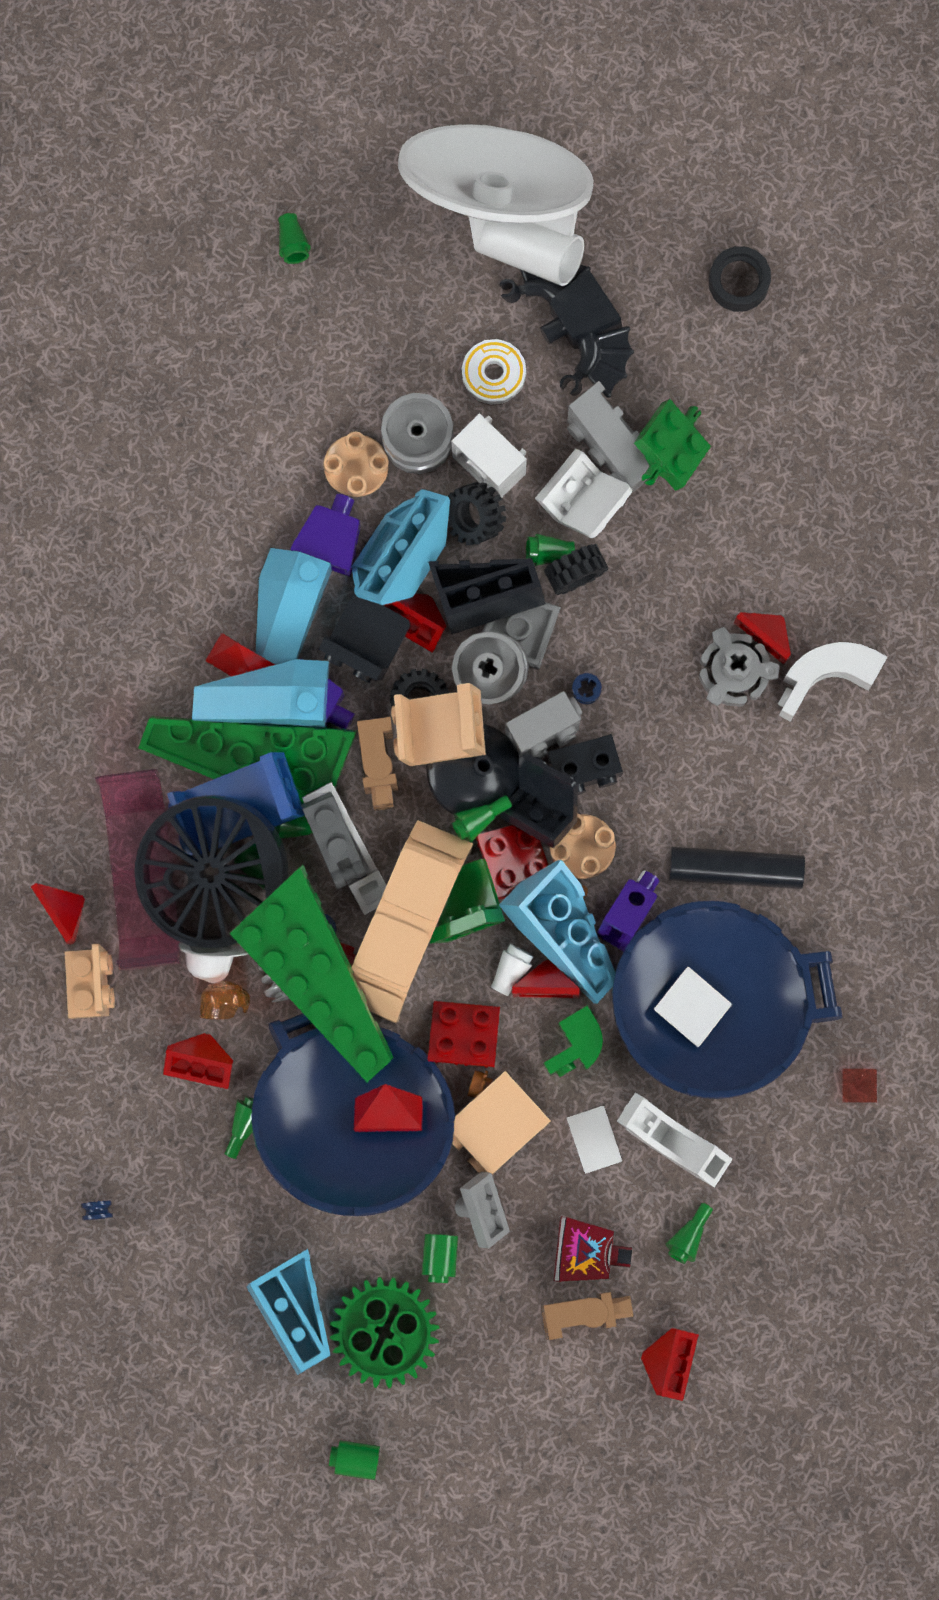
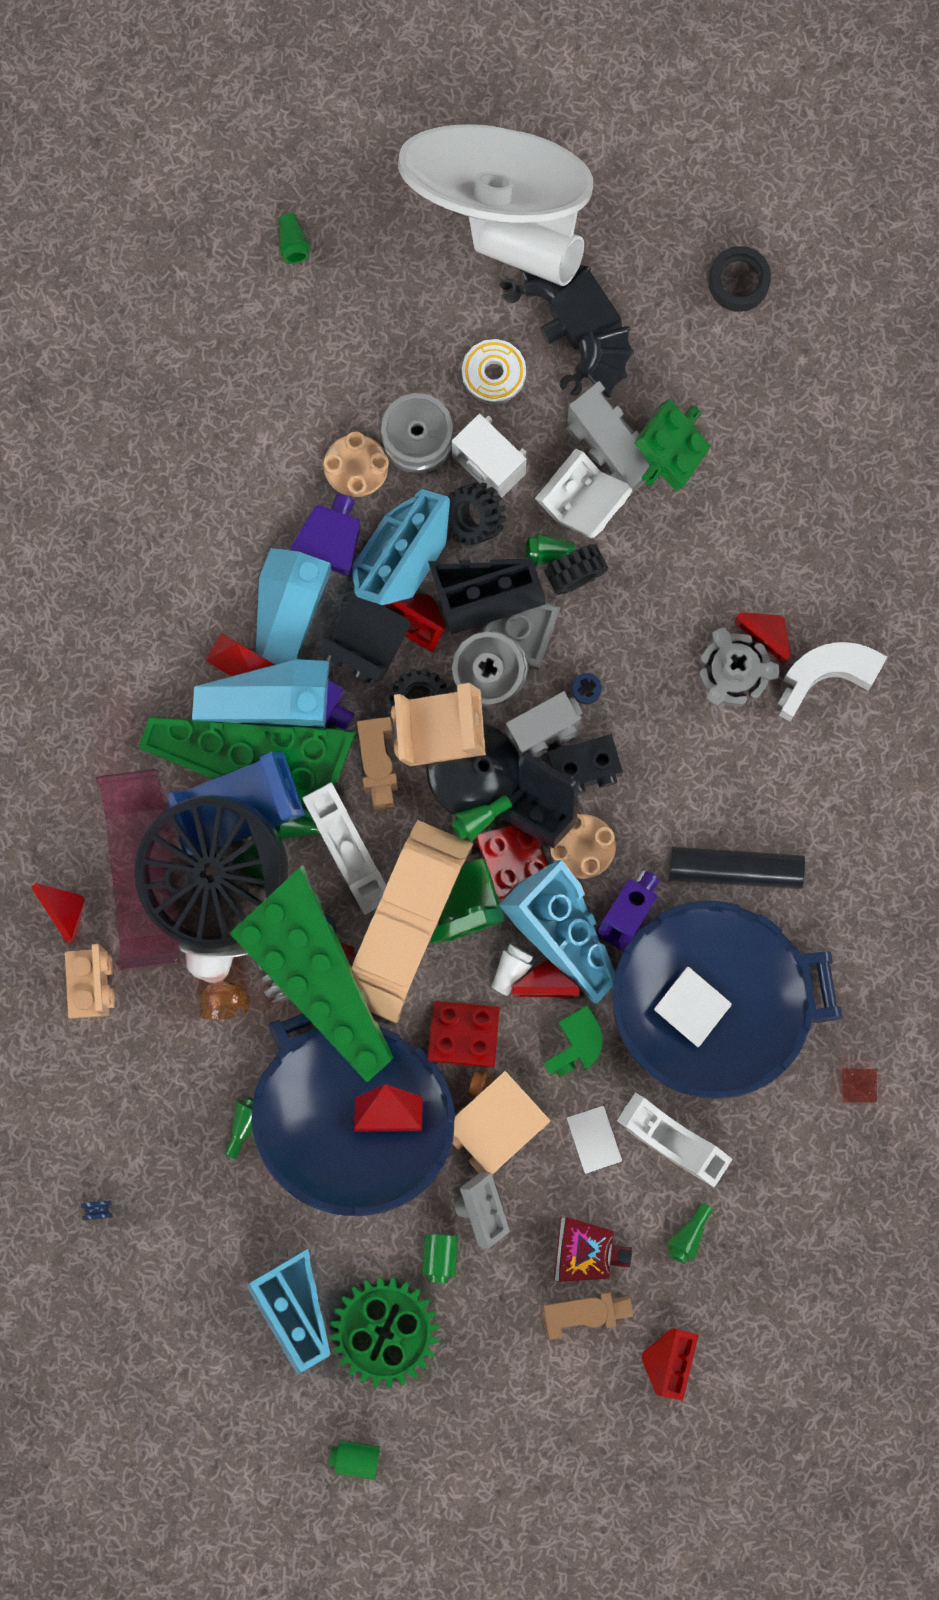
red slope [163,1033,233,1089] -> none
dark grey plate [301,792,367,889] -> none

